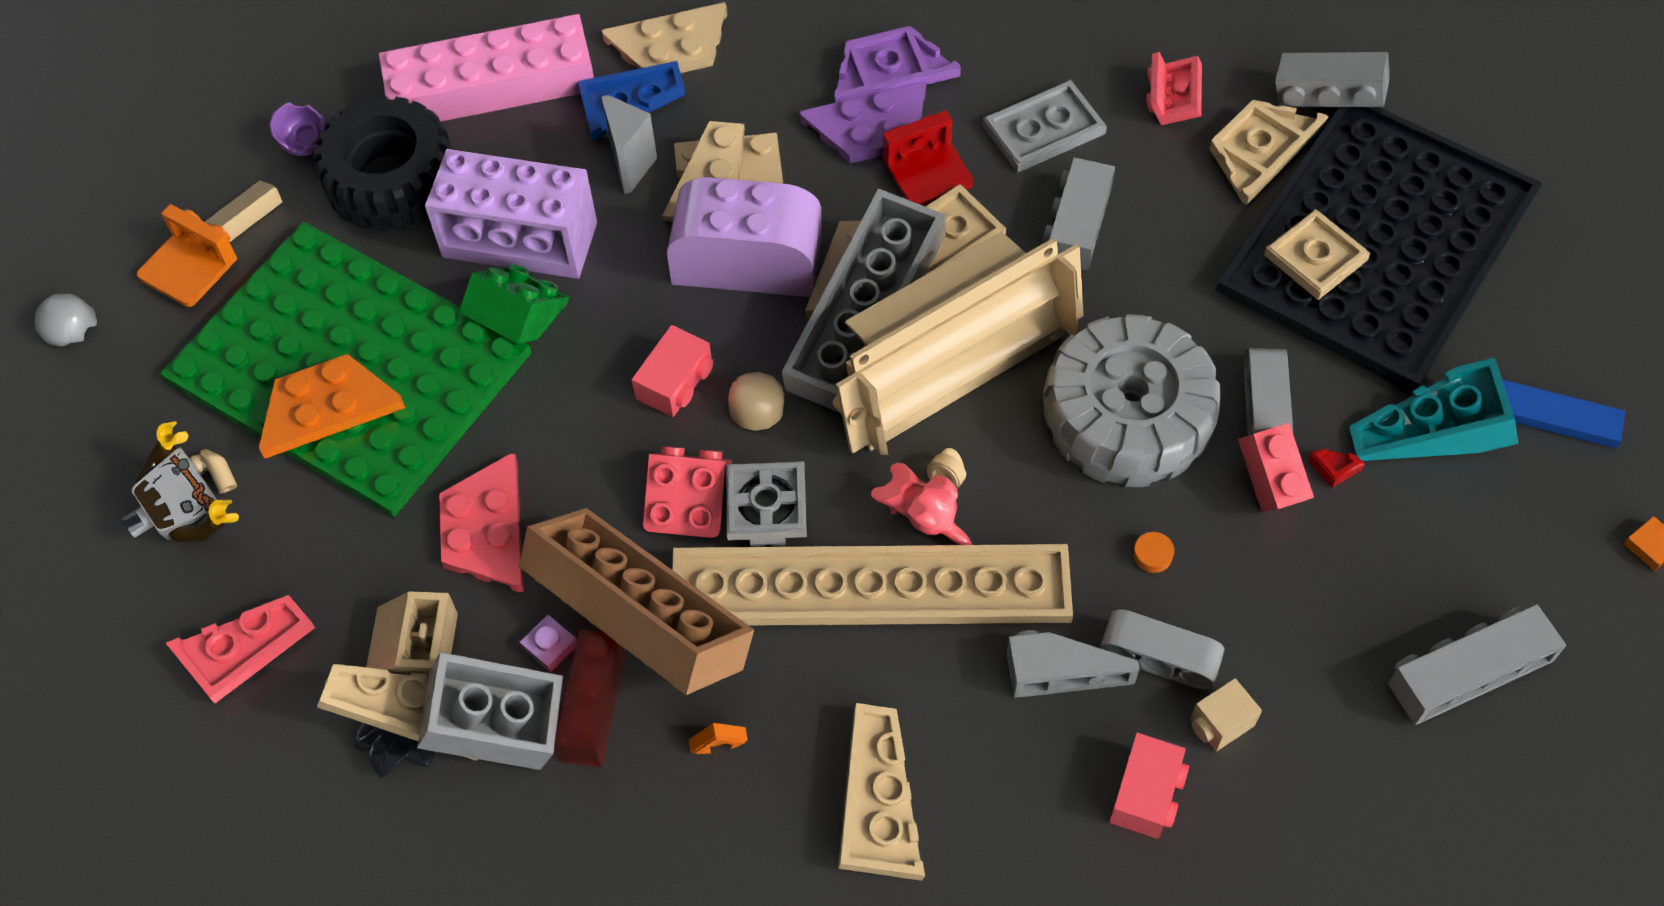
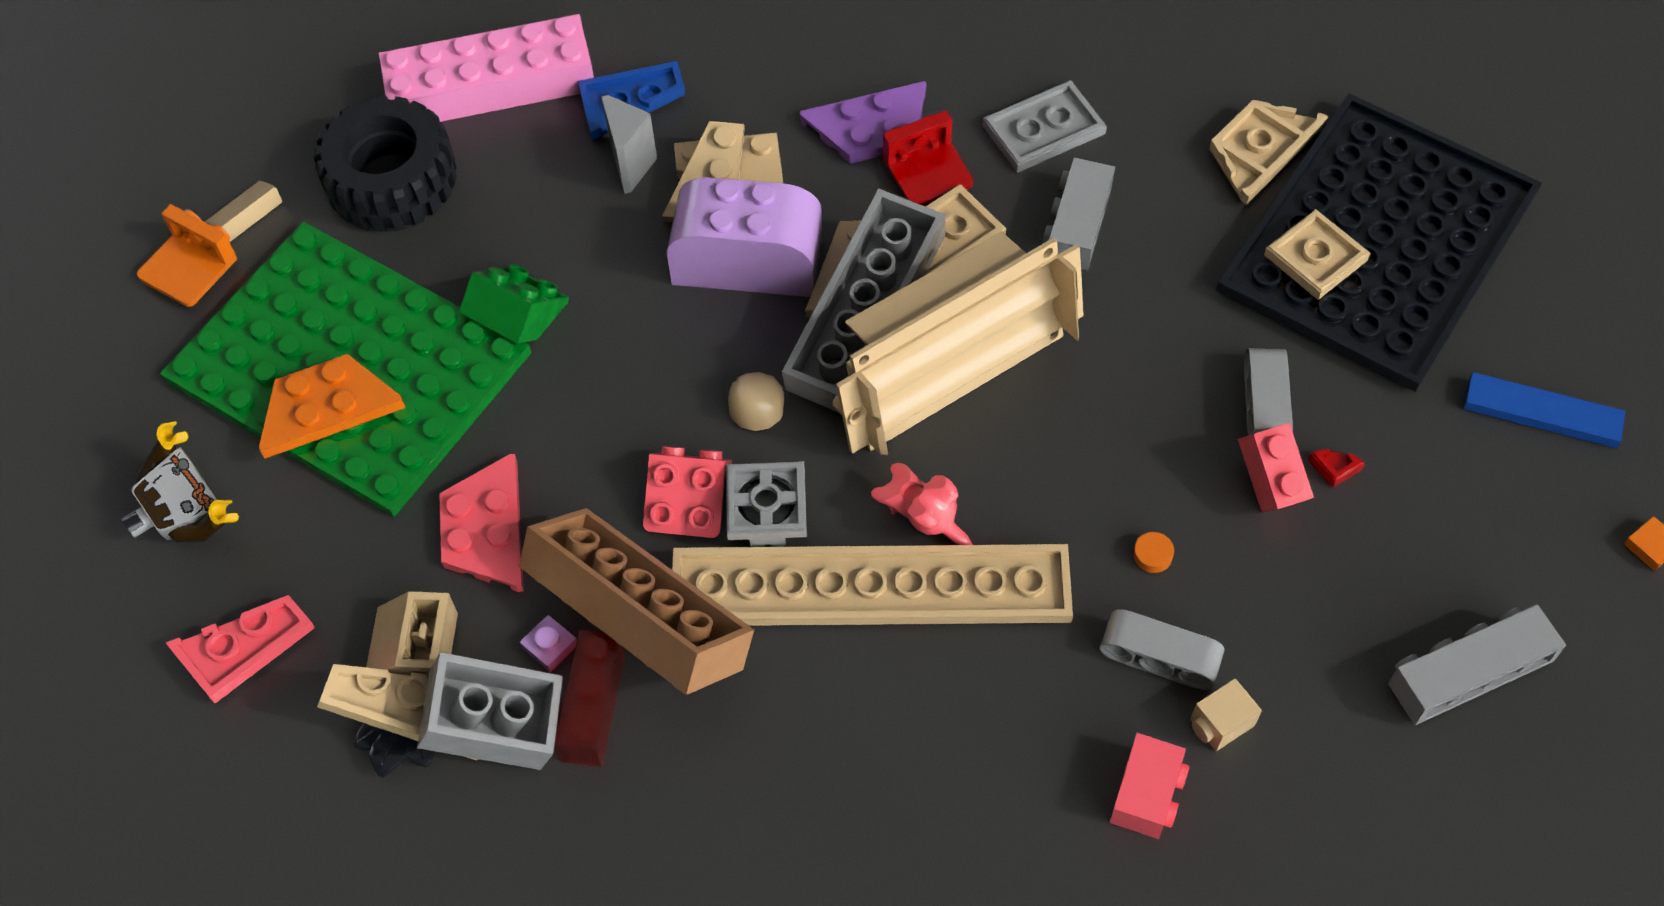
light grey hair [35,293,97,347] -> none
tan arm [190,449,237,494] -> none
medium lavender hair [269,103,327,156] -> none
lavender brick [425,149,597,279] -> none
tan wing [602,2,727,73] -> none
coral brick [632,325,713,418] -> none
orange tile [688,723,748,754] -> none
medium lavender wing [834,26,961,103] -> none
tan wing [838,703,925,881] -> none
tan tile [926,448,966,489] -> none
light grey slope [1007,630,1140,698] -> none
light grey wheel [1043,314,1220,487] -> none
coral bracket [1146,52,1202,126] -> none
light grey brick [1275,52,1390,107] -> none
teal wedge [1349,357,1518,461] -> none

